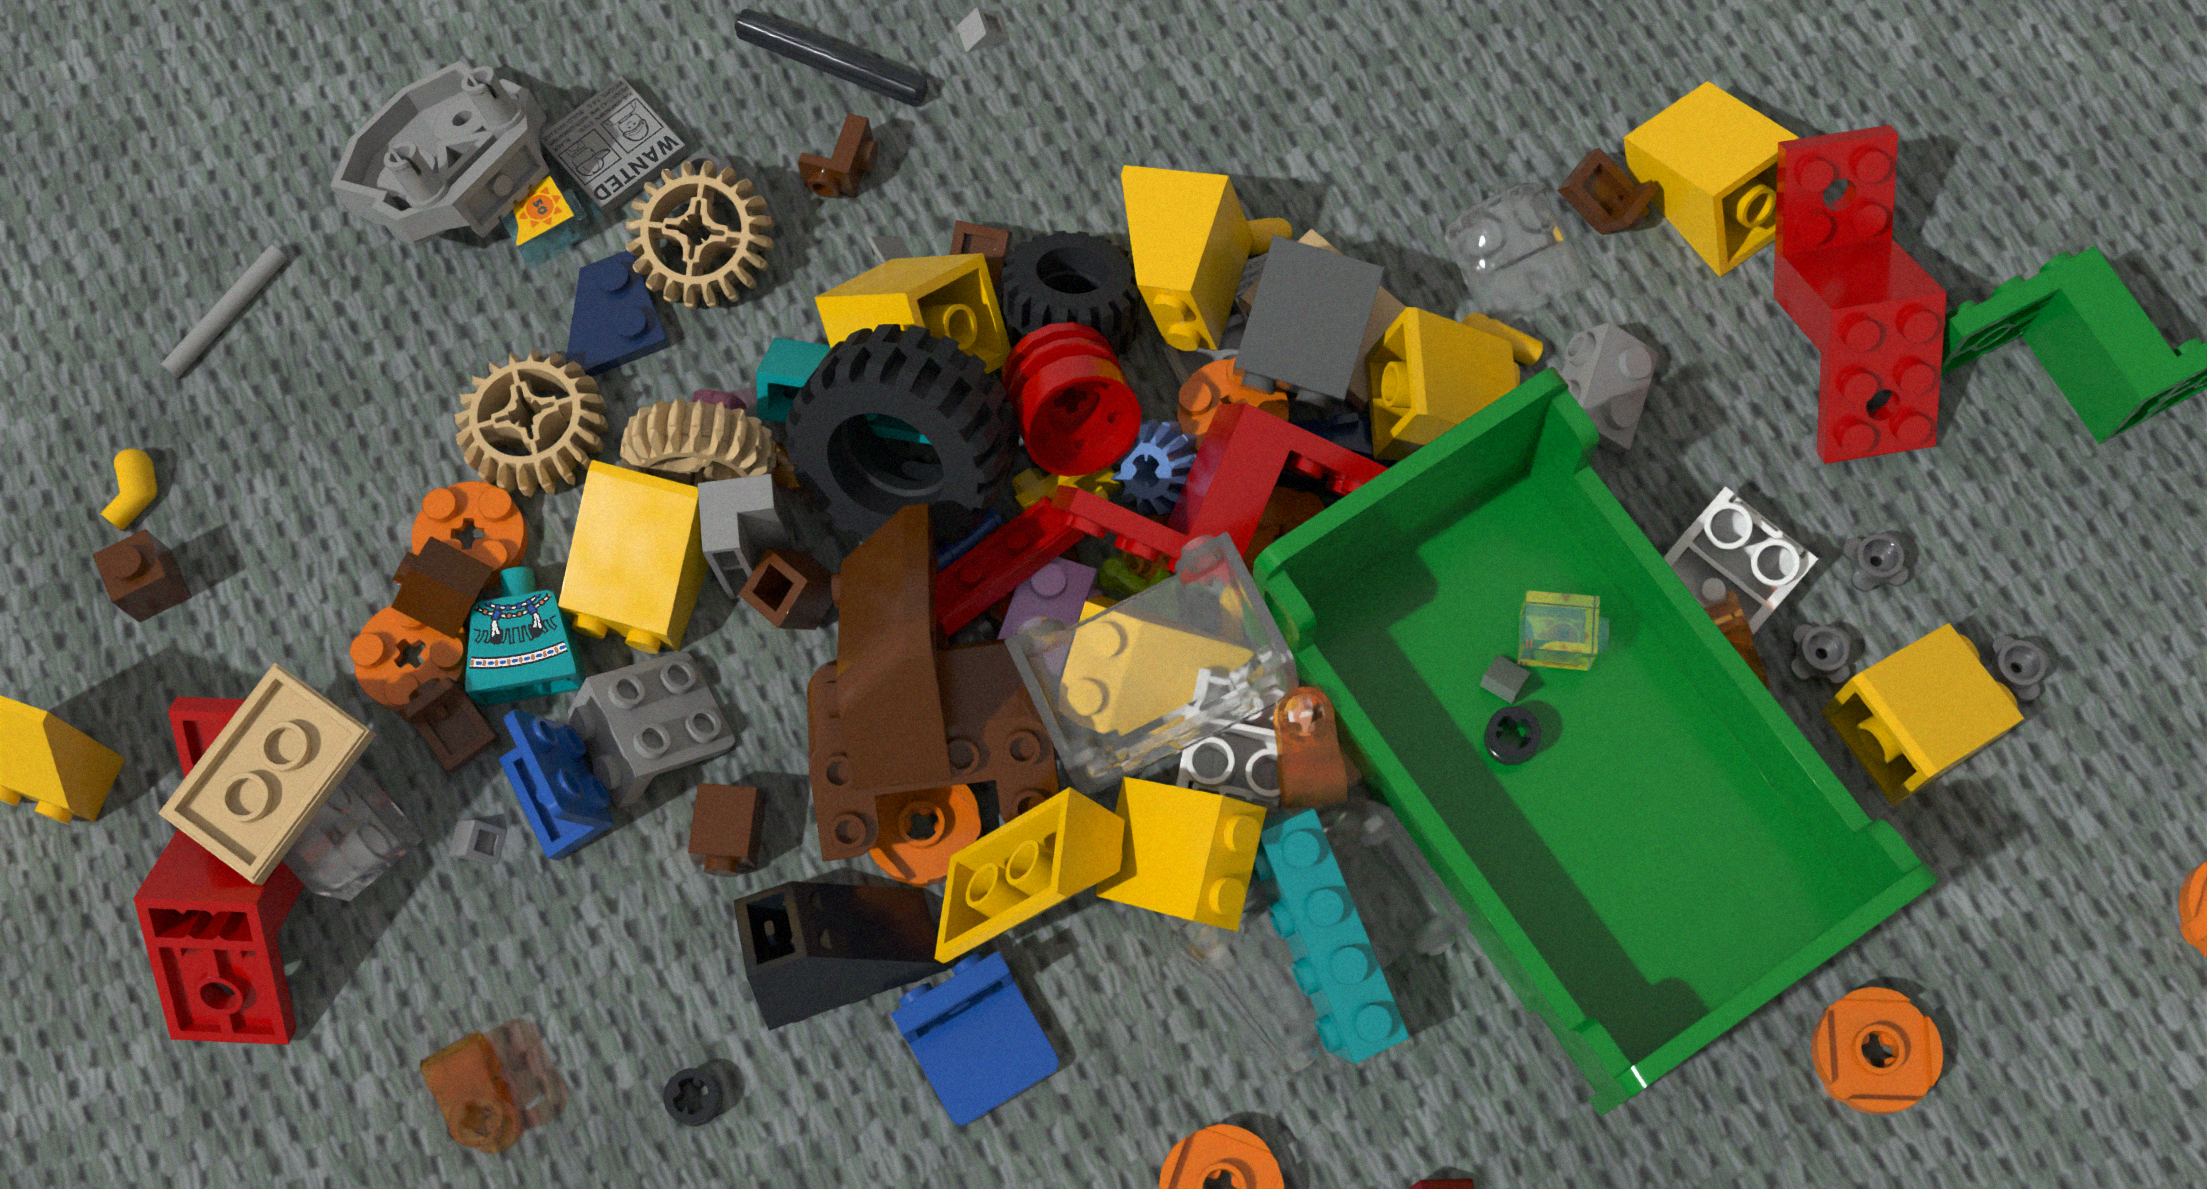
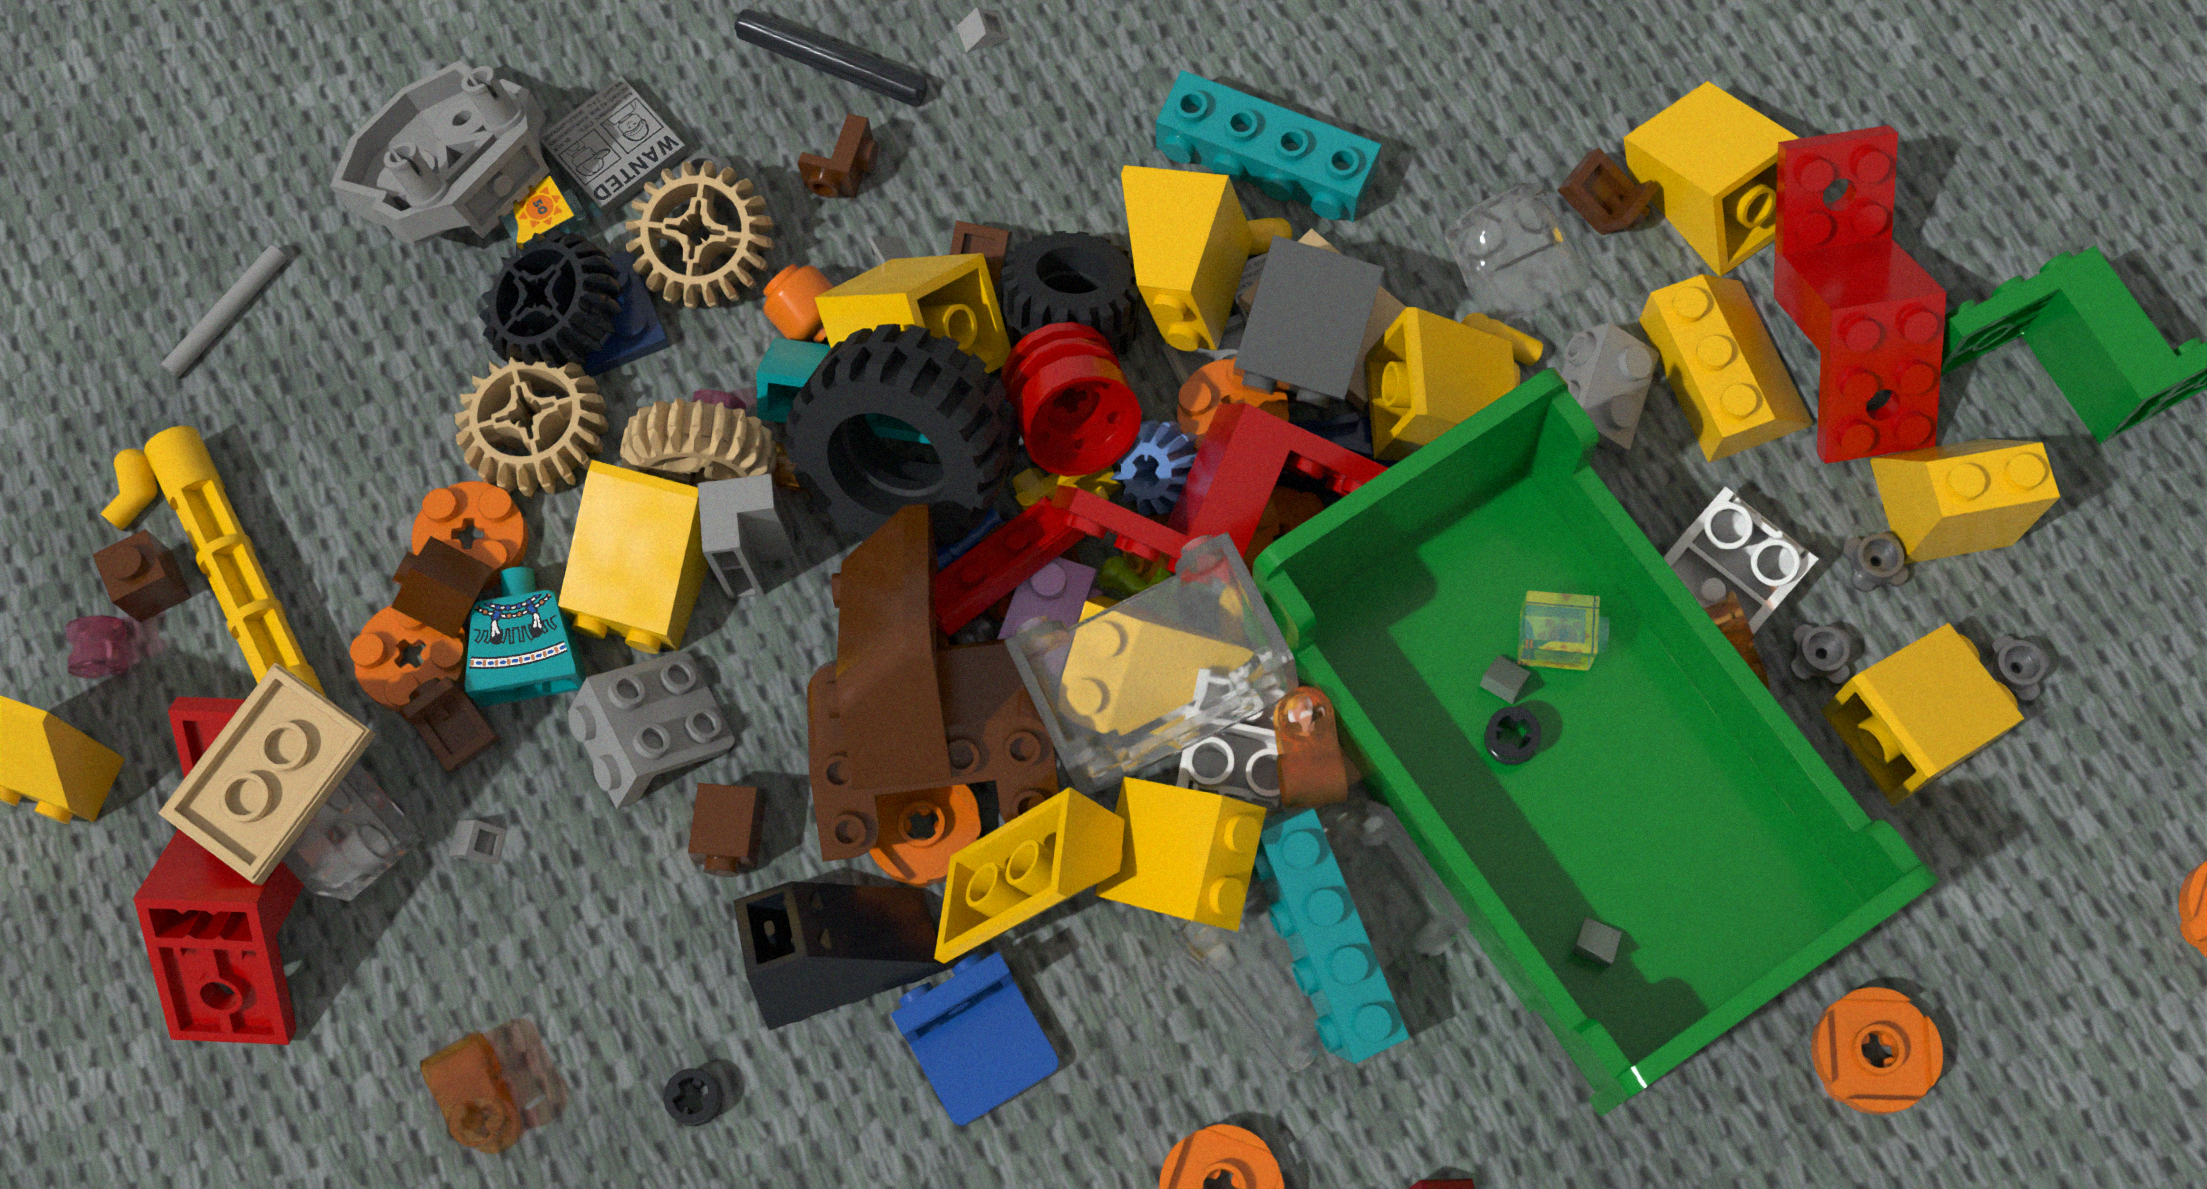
blue bracket [499,709,616,861] -> none
reddish brown brick [739,547,833,630] -> none
none -> clear pink wheel [65,615,129,678]
none -> yellow piece [144,426,327,698]
none -> black gear [479,229,625,369]
none -> orange head [763,263,834,344]
none -> teal brick [1156,70,1382,222]
none -> light grey piece [1571,917,1622,968]
none -> yellow slope [1639,274,1813,463]
none -> yellow slope [1870,439,2060,564]

